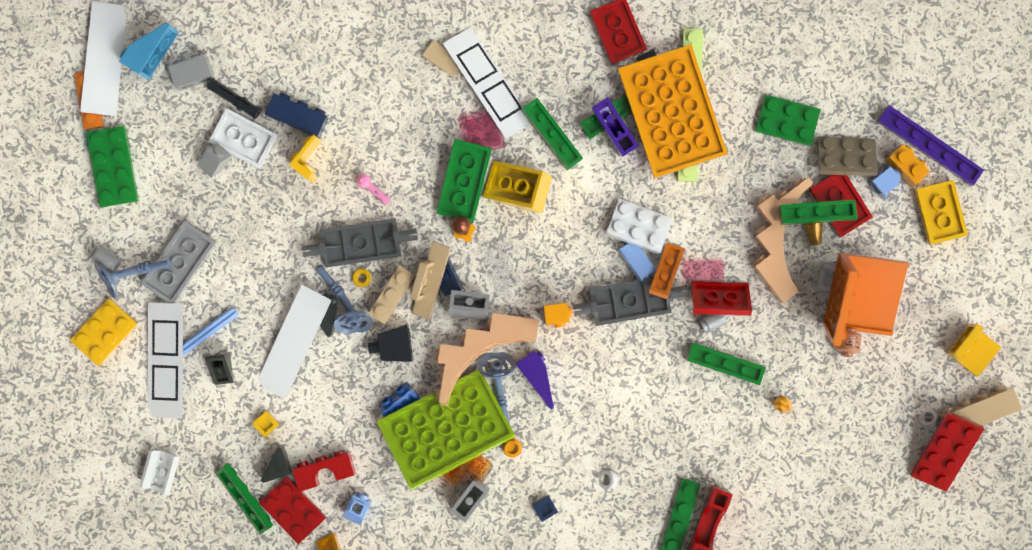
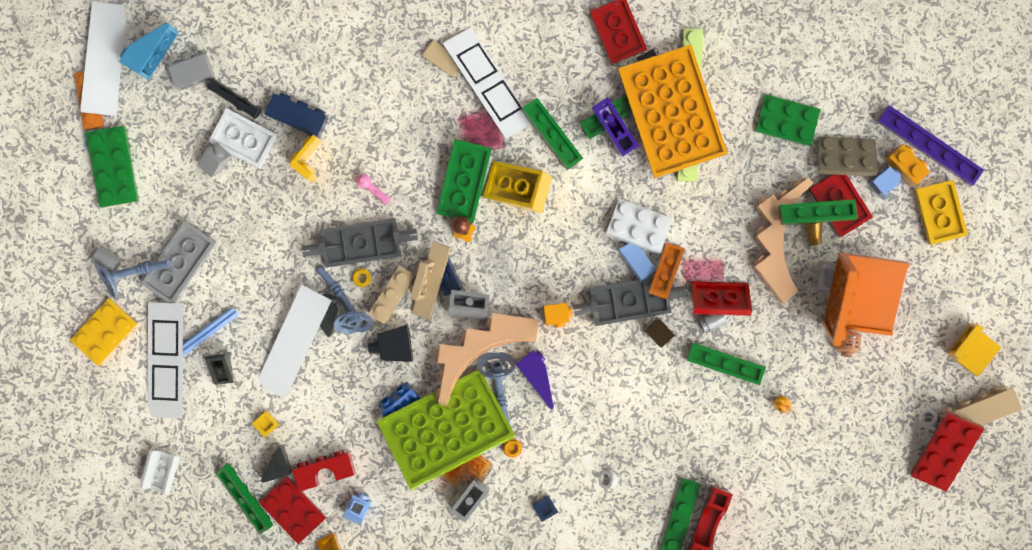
none -> dark brown panel [644,318,675,348]

